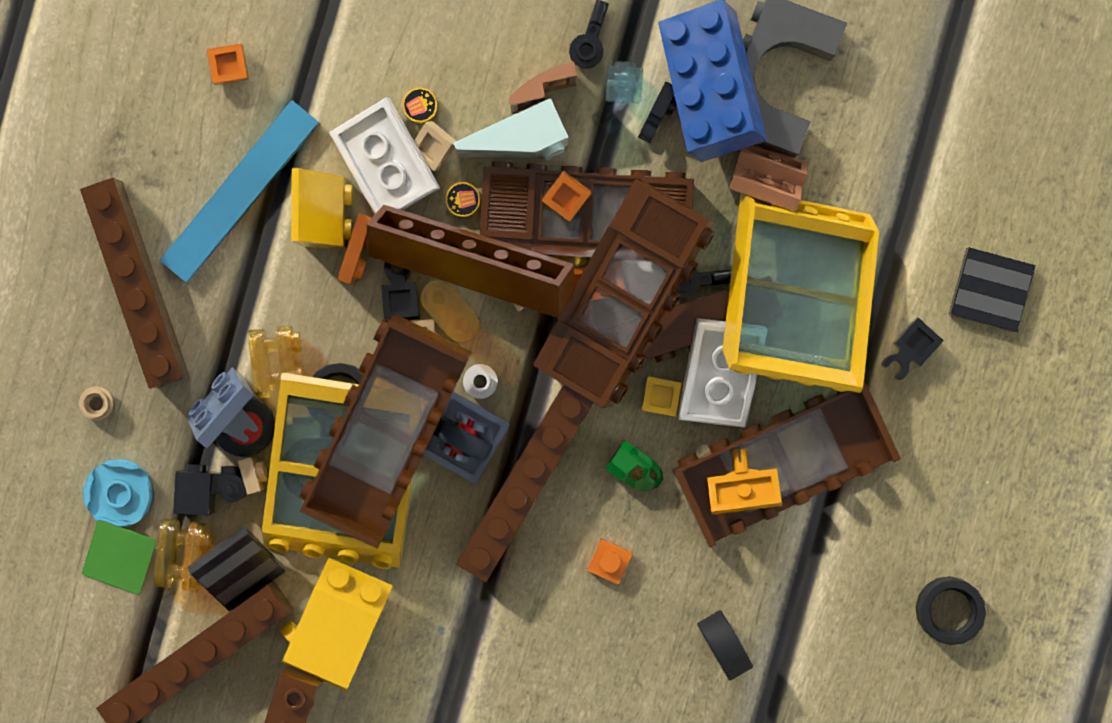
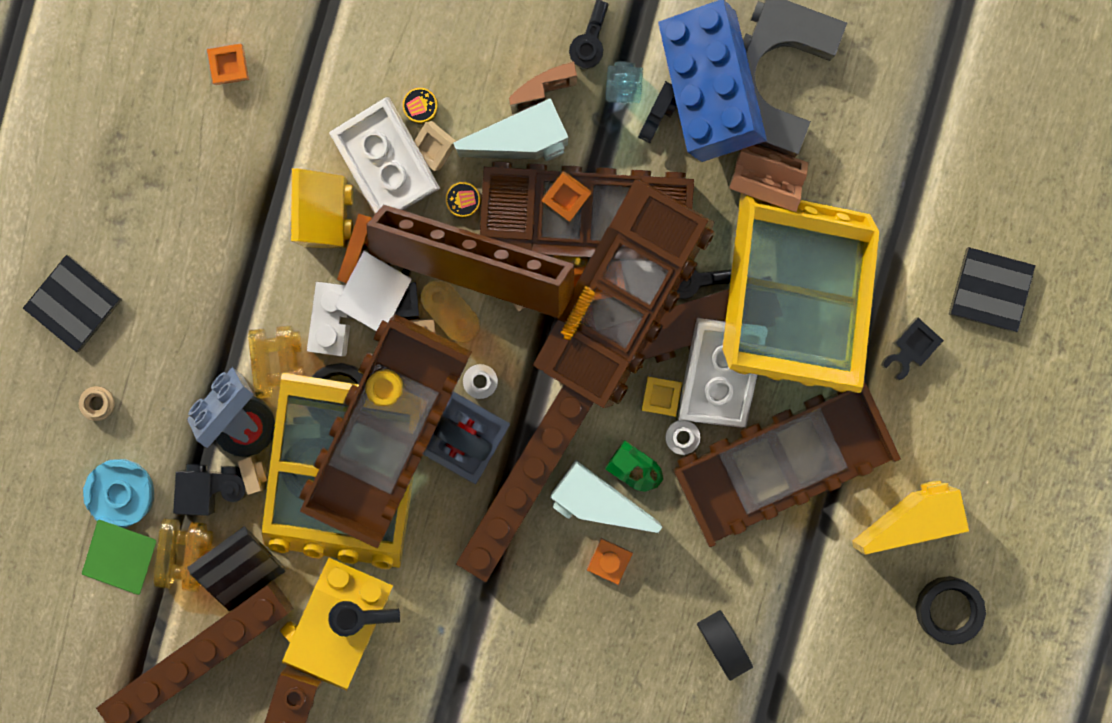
reddish brown brick [80,178,190,389] -> none
dark azure tile [159,100,320,283] -> none
light orange plate [707,449,782,515] -> none
none -> tile [23,255,122,352]
none -> white piece [307,282,351,356]
none -> black plate [328,601,400,637]
none -> white sticker [335,251,412,331]
none -> yellow tile [365,369,403,407]
none -> light aqua slope [551,460,662,533]
none -> light orange piece [560,287,596,340]
none -> white plate [665,420,700,455]
none -> yellow slope [852,481,969,554]

